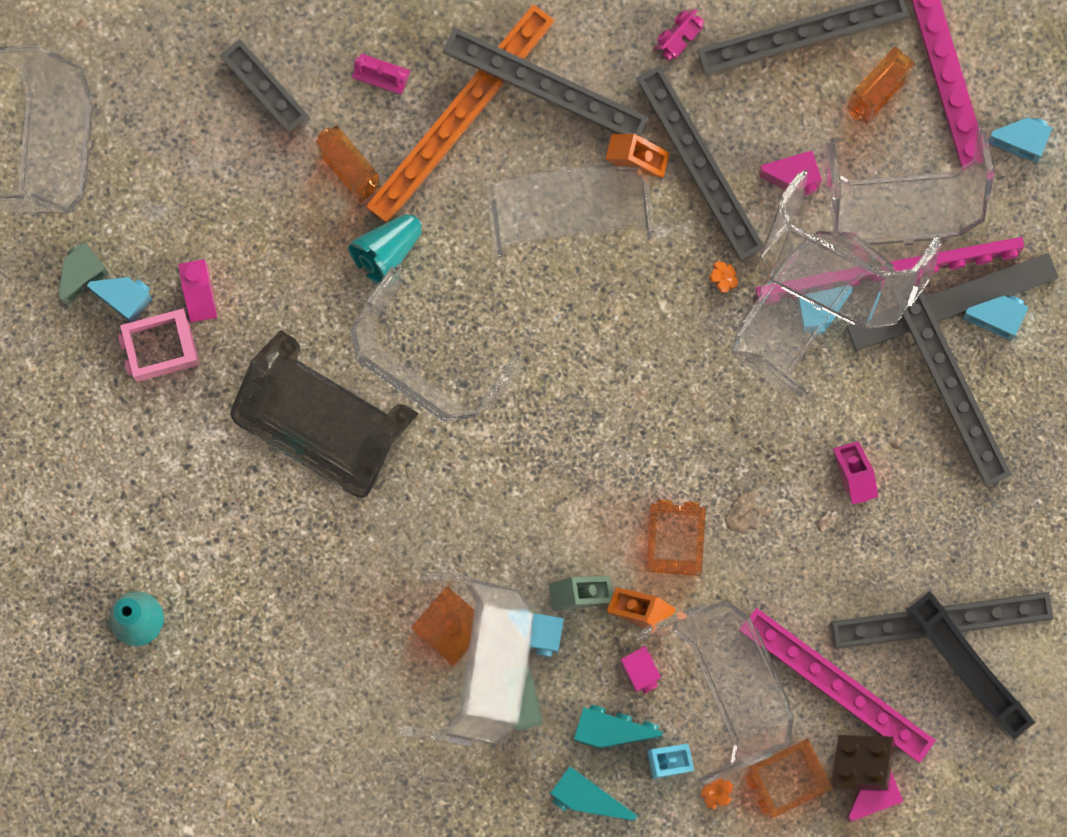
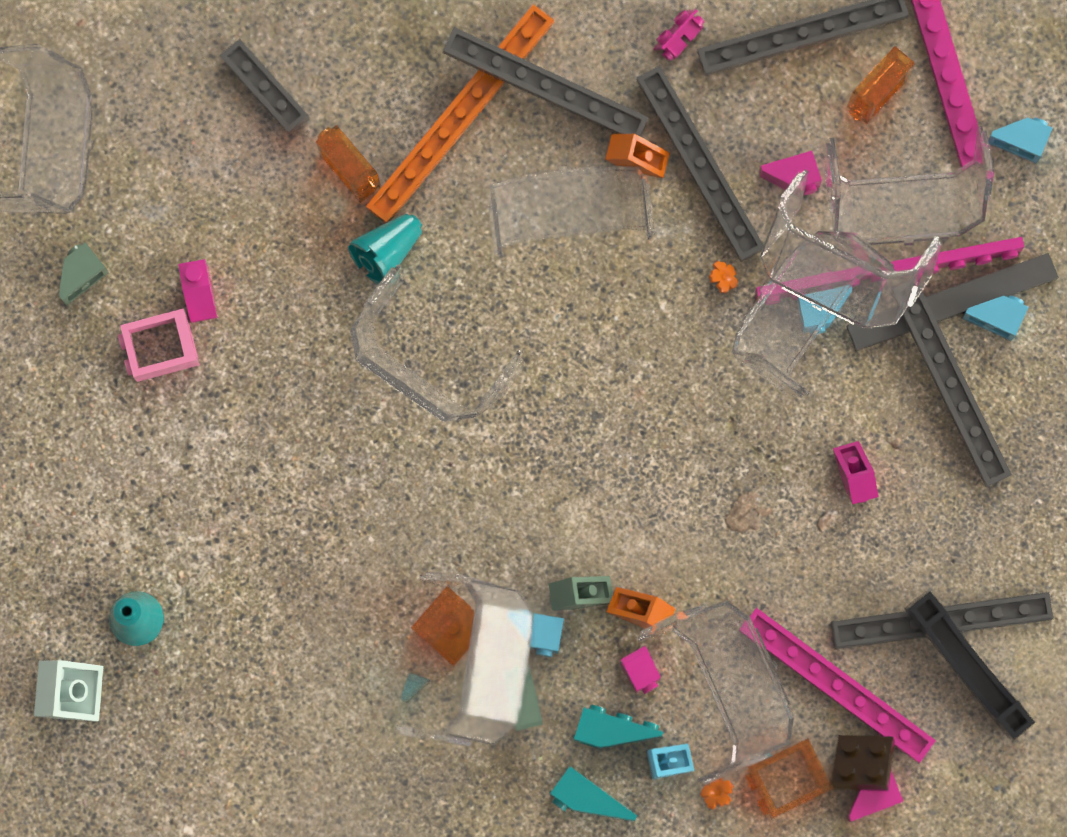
medium azure slope [87,277,153,323] -> none
clear smoke windscreen [230,330,419,498] -> none
dark pink hinge [352,53,411,95] -> none
clear orange window [646,500,706,576] -> none
none -> light aqua slope [34,660,103,721]
none -> clear light blue slope [401,673,430,703]

